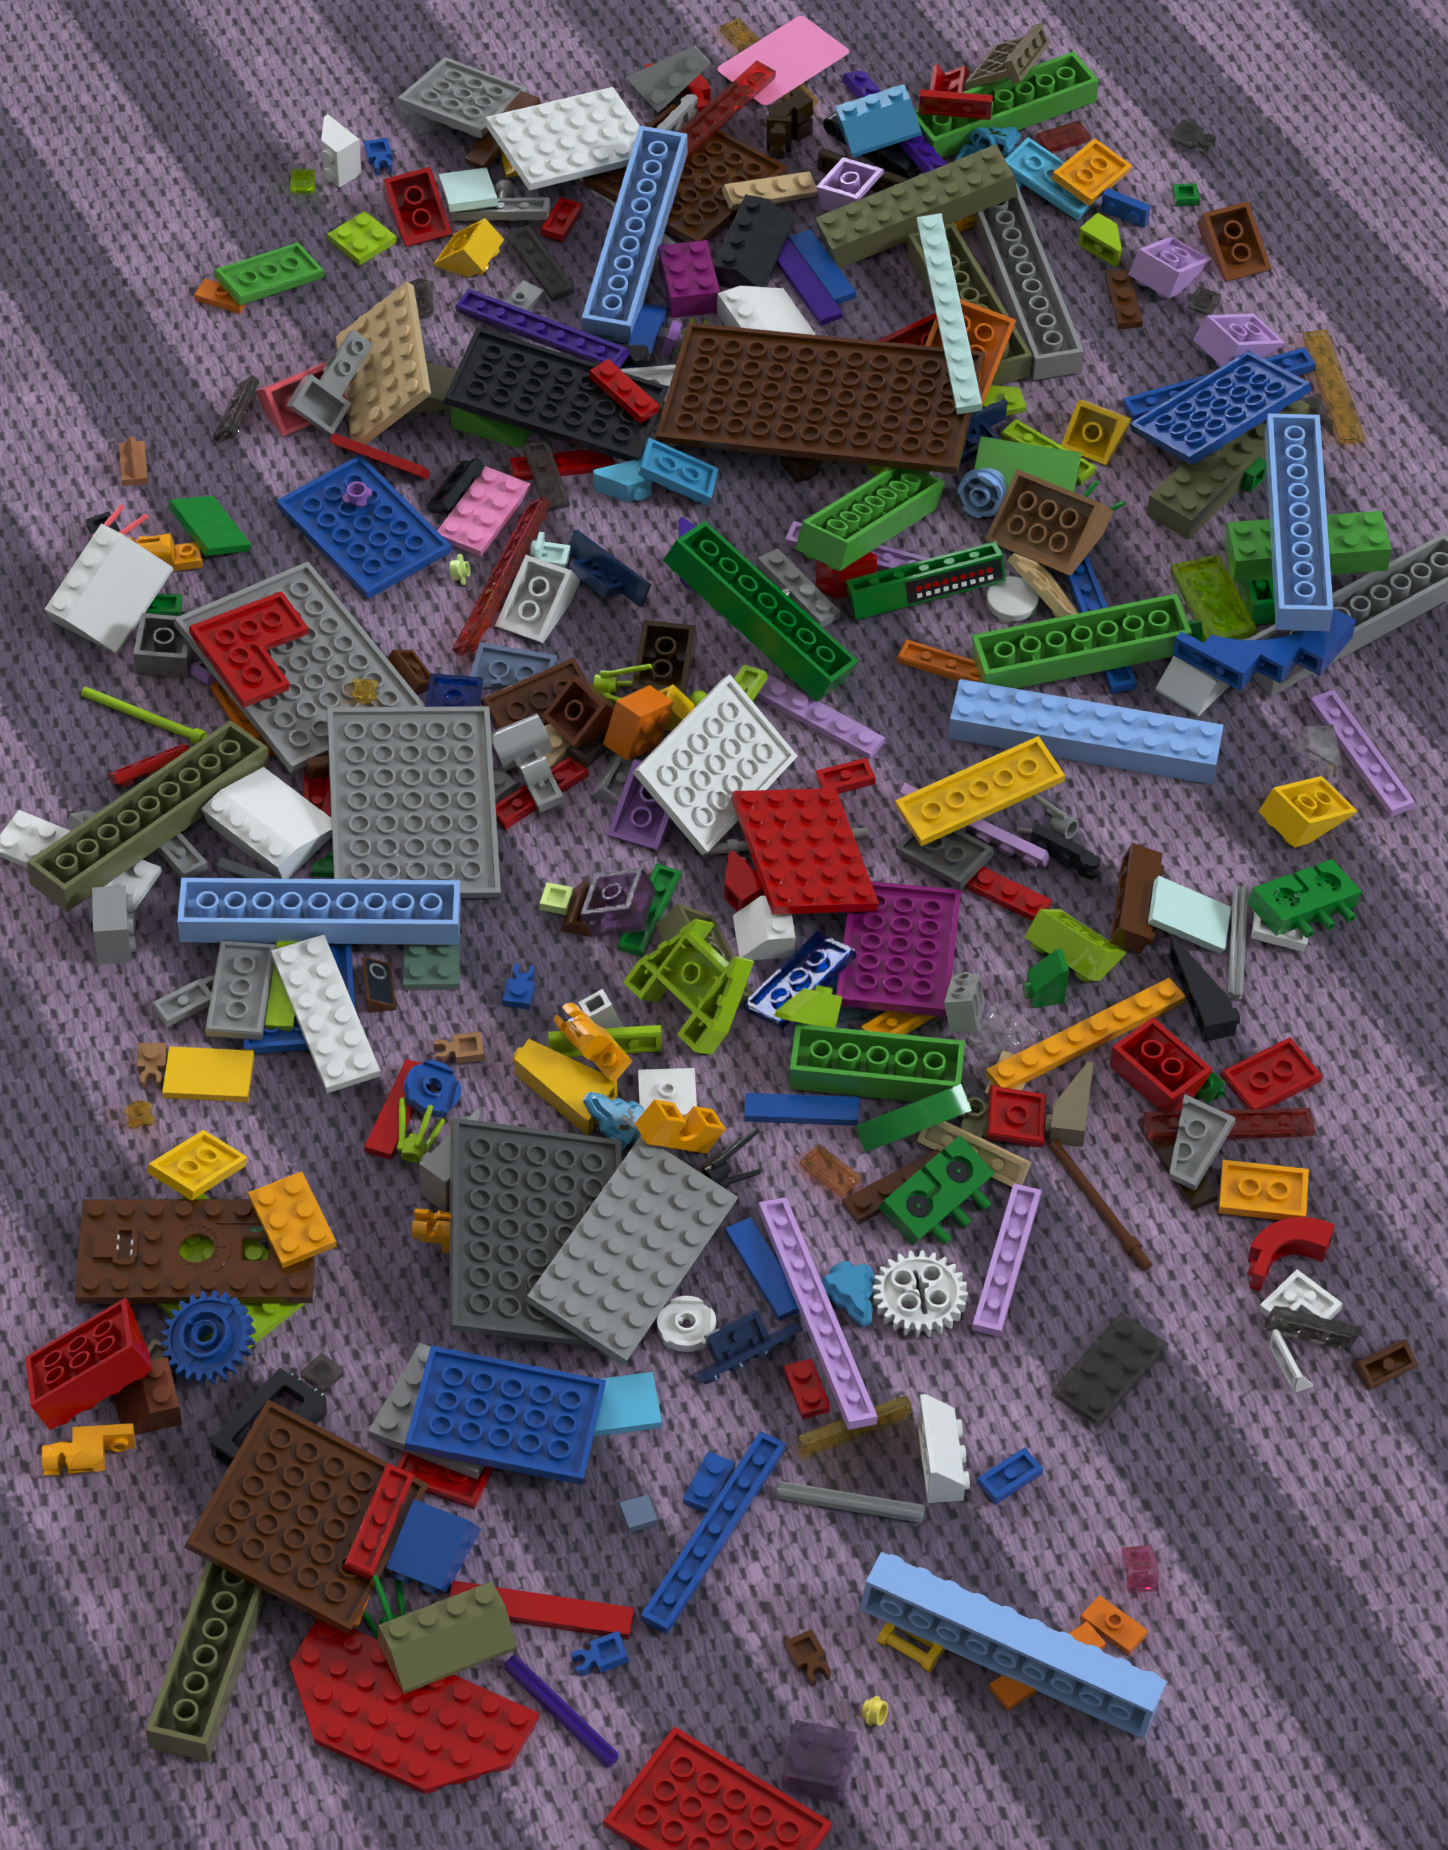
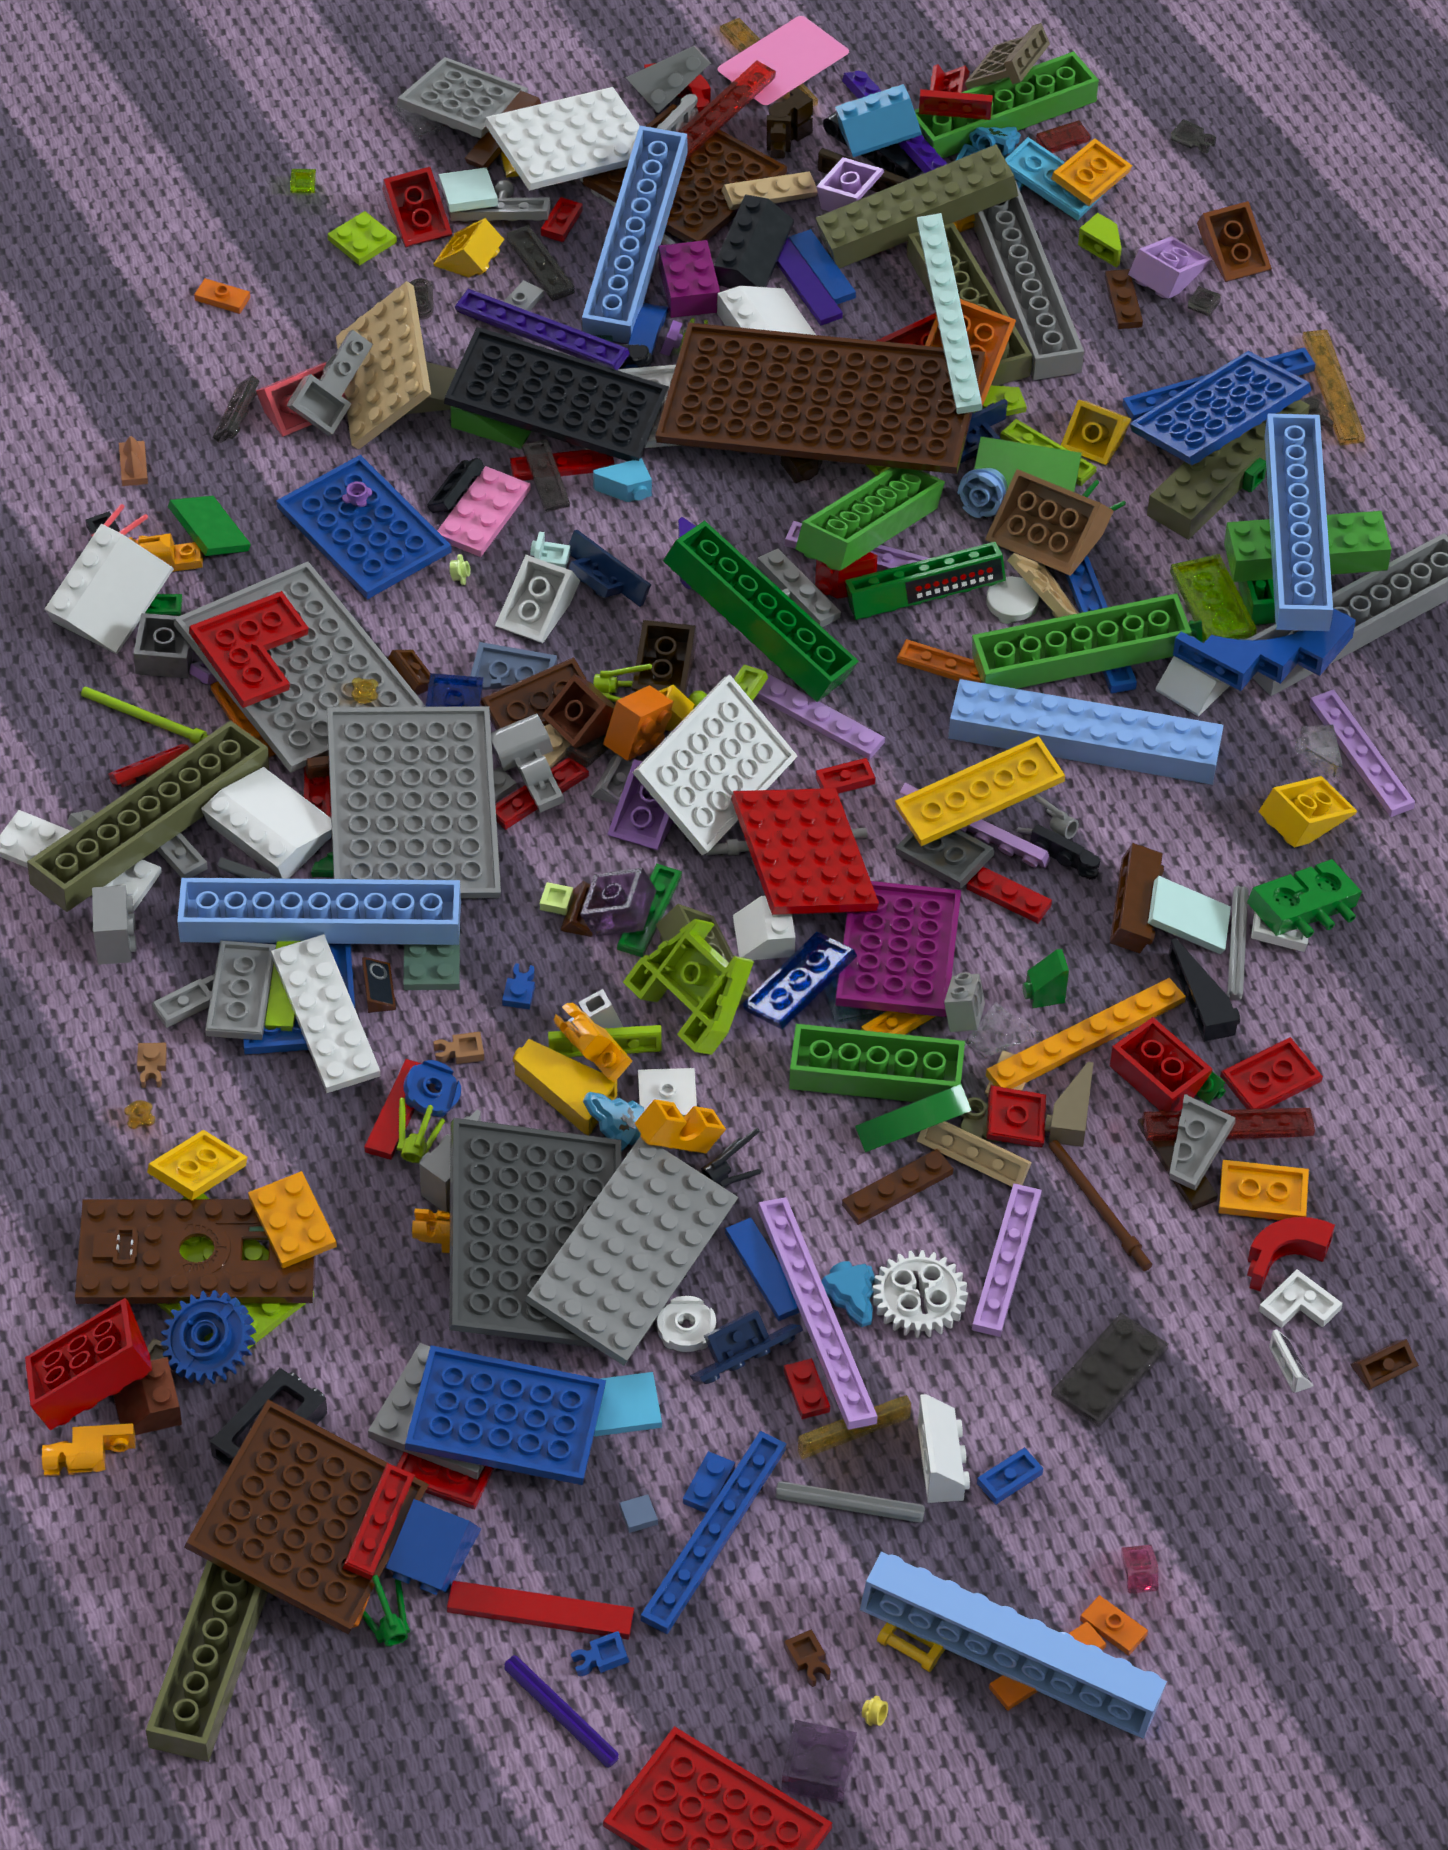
yellow tile [162,1046,254,1102] -> none
bright green tile [214,242,325,306] -> none
red plate [290,1618,539,1794] -> none
clear smoke plate [301,1352,343,1394] -> none
white slope [321,114,361,188] -> none
red tile [329,433,430,480] -> none
blue plate [364,137,393,175] -> none
olive slope [378,1581,517,1694] -> none
clear red plate [452,496,552,656] -> none
red plate [589,359,660,423] -> none
dark azure plate [638,438,719,506] -> none
red slope [724,850,765,912] -> none
blue tile [744,1093,859,1126] -> none
lime slope [774,985,842,1028] -> none
clear orange tile [799,1144,862,1198] -> none
green piece [878,1135,995,1246] -> none
lime slope [1024,909,1127,982] -> none
blue plate [1101,188,1151,228] -> none
green tile [1172,183,1200,207] -> none
lavender slope [1193,313,1285,368] -> none
clear smoke plate [1264,1306,1359,1351] -> none

